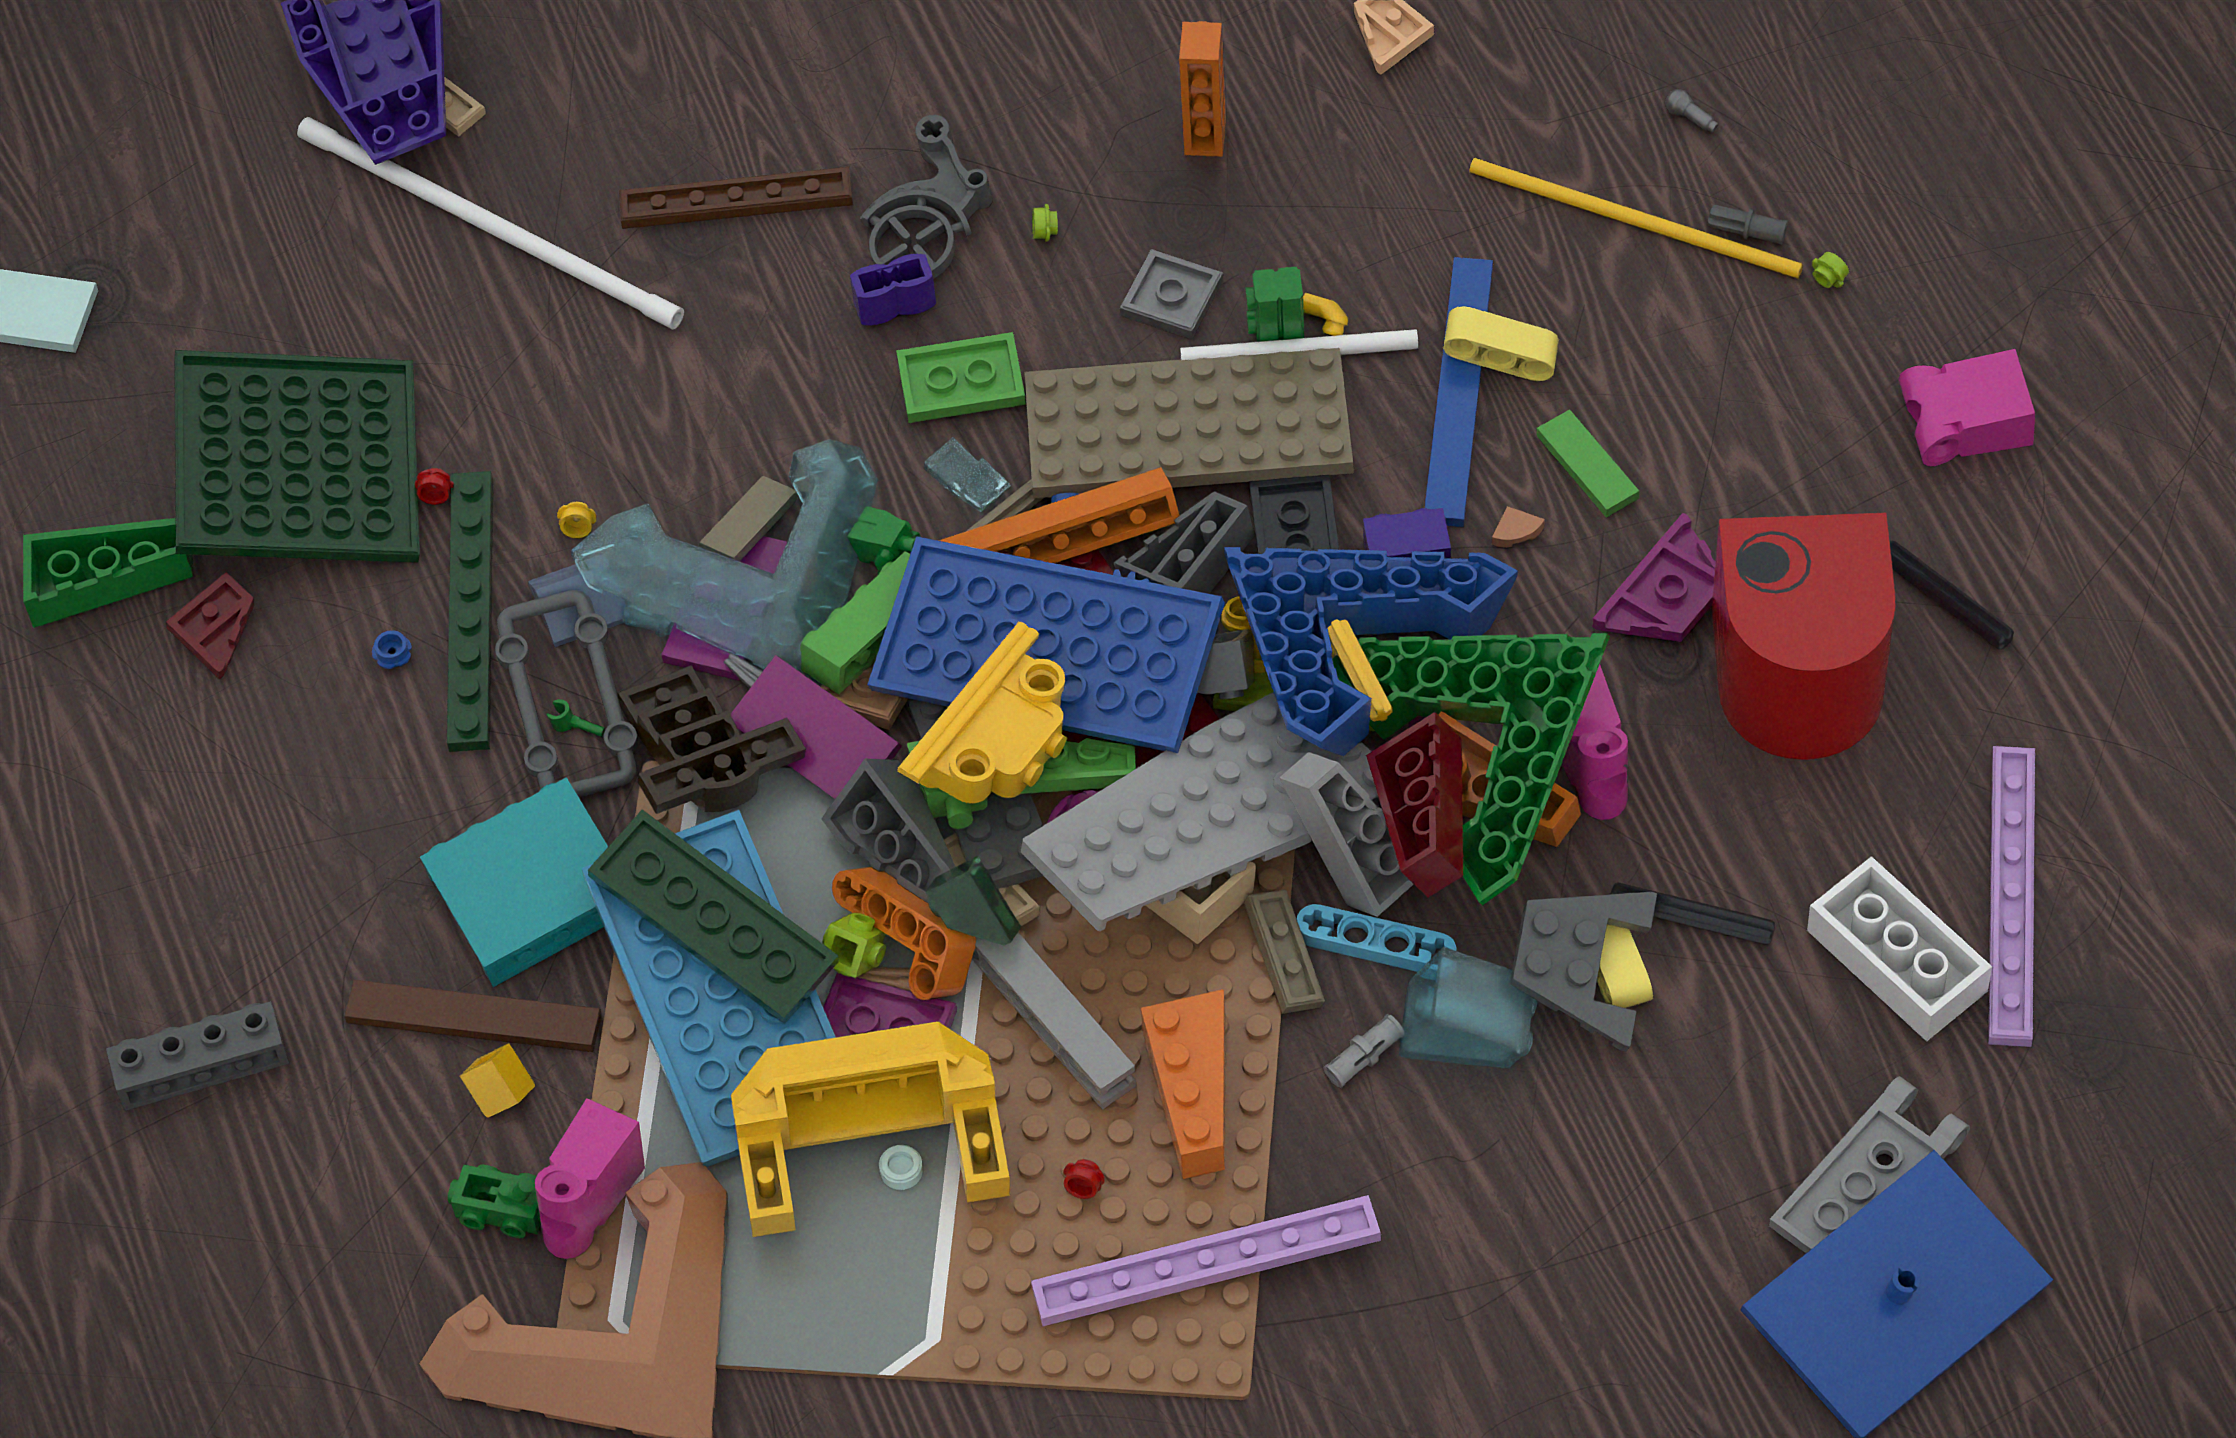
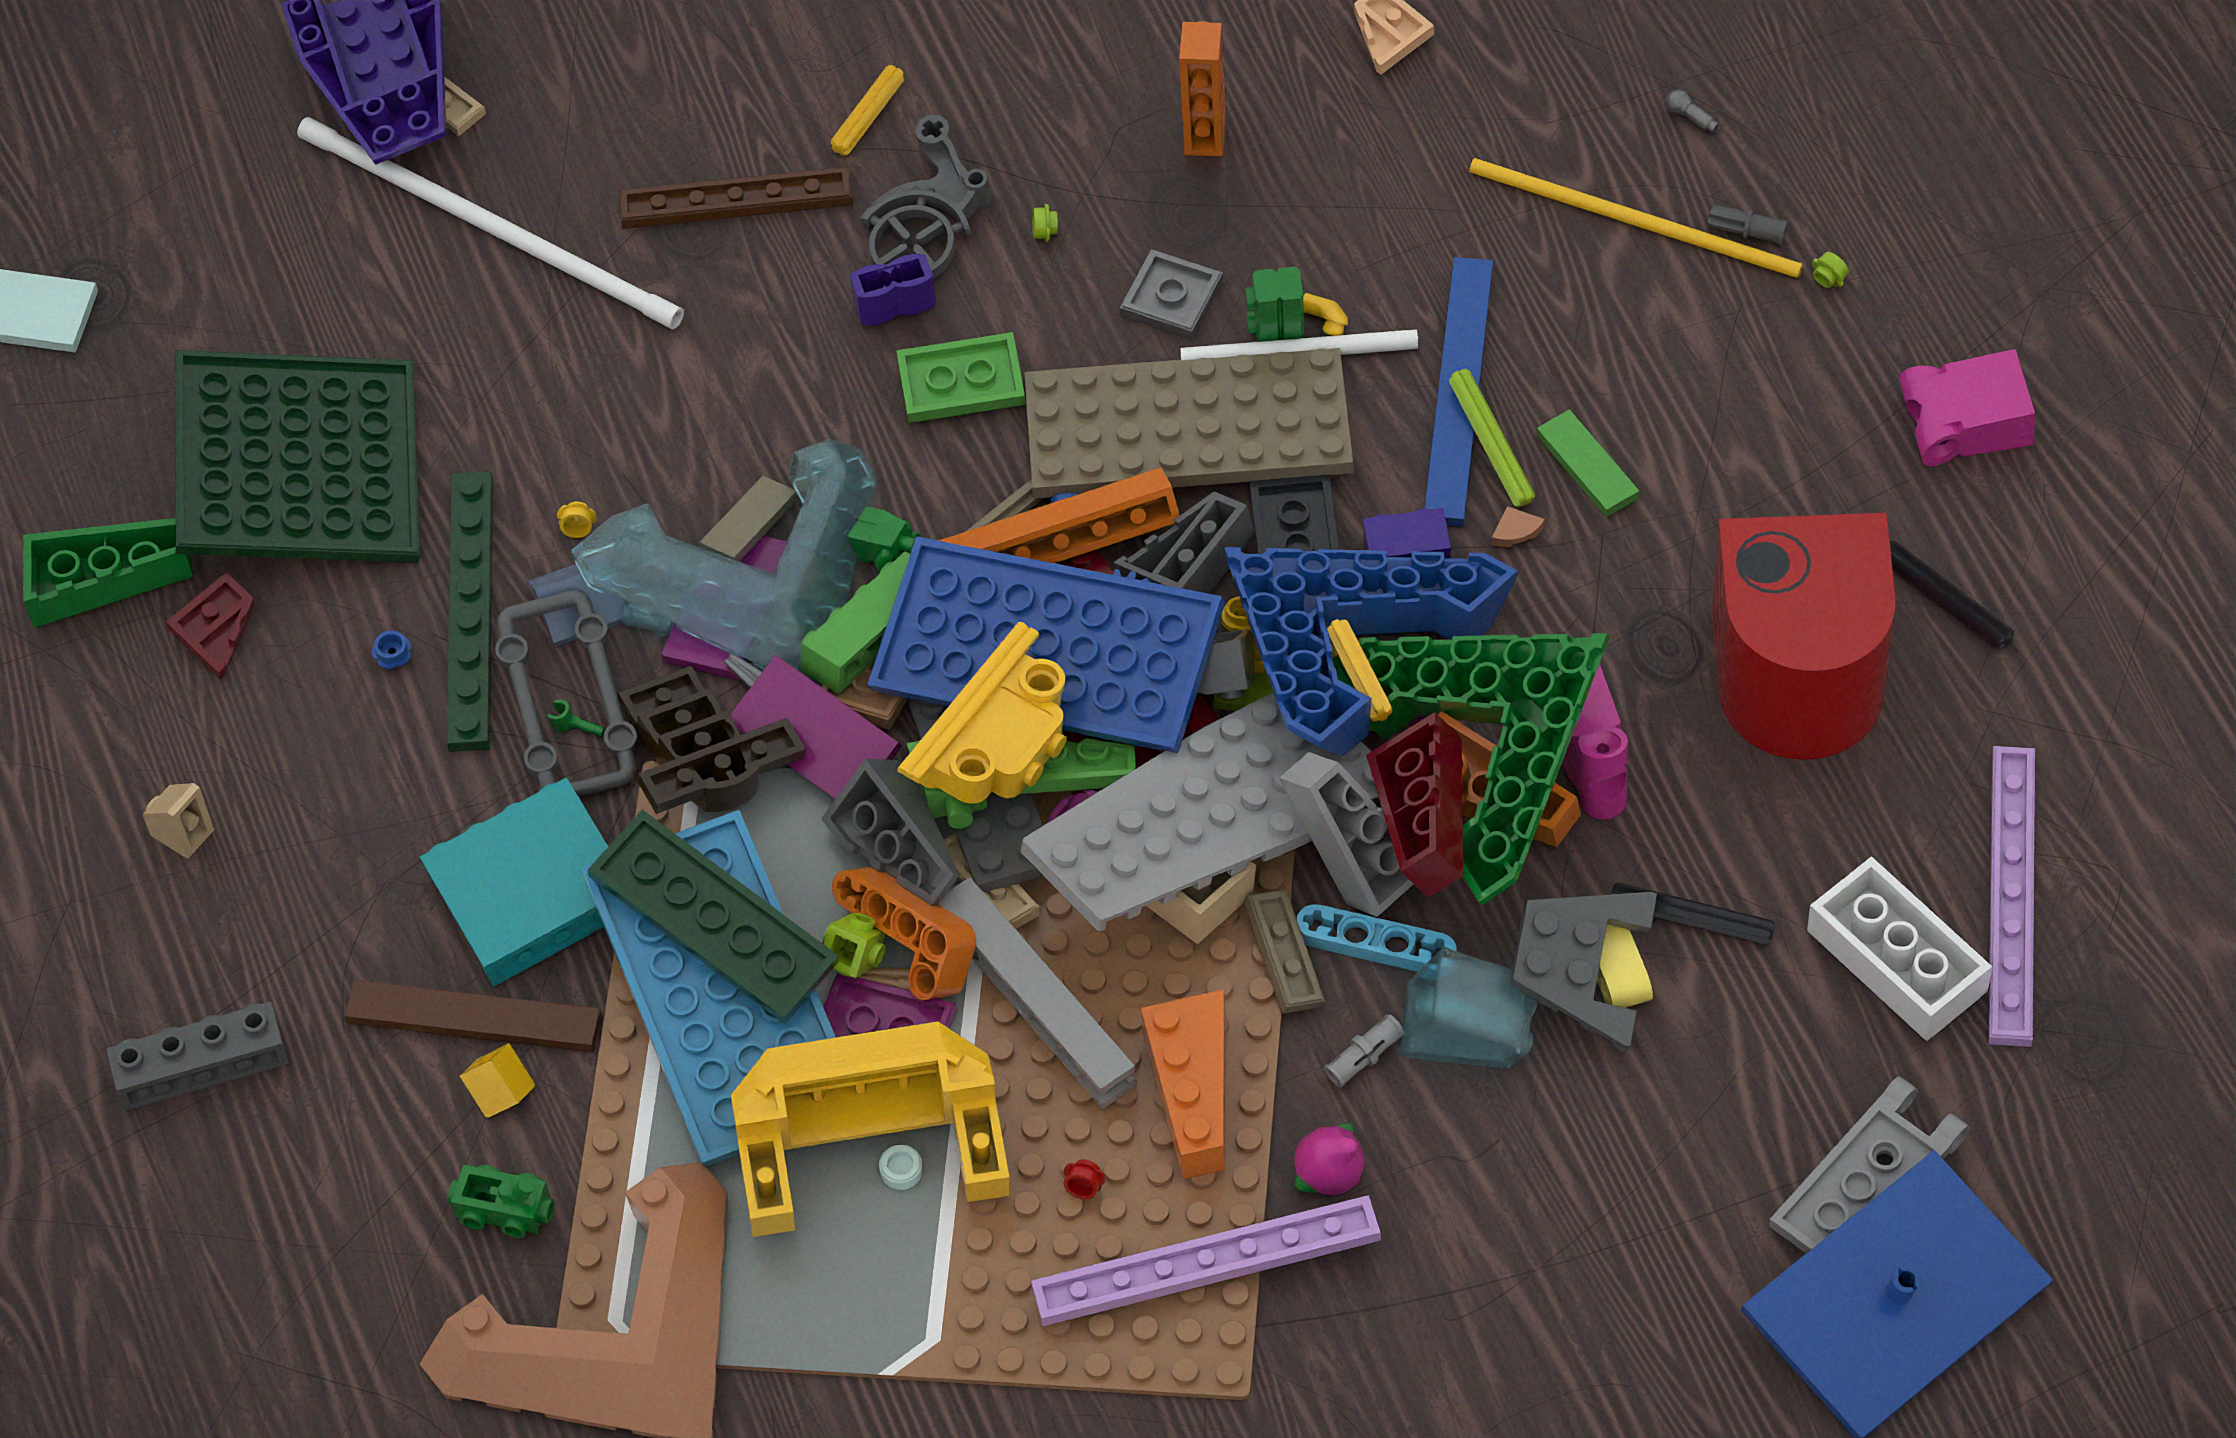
red plate [415,468,454,505] -> none
dark pink piece [535,1098,645,1259] -> none
clear light blue slope [923,437,1011,512] -> none
clear green slope [926,856,1021,946] -> none
light yellow beam [1443,306,1559,381] -> none
magenta wing [1592,513,1716,642] -> none
none -> tan slope [143,783,214,859]
none -> yellow axle [831,65,904,156]
none -> dark pink hat [1294,1122,1366,1196]
none -> lime axle [1449,369,1535,508]

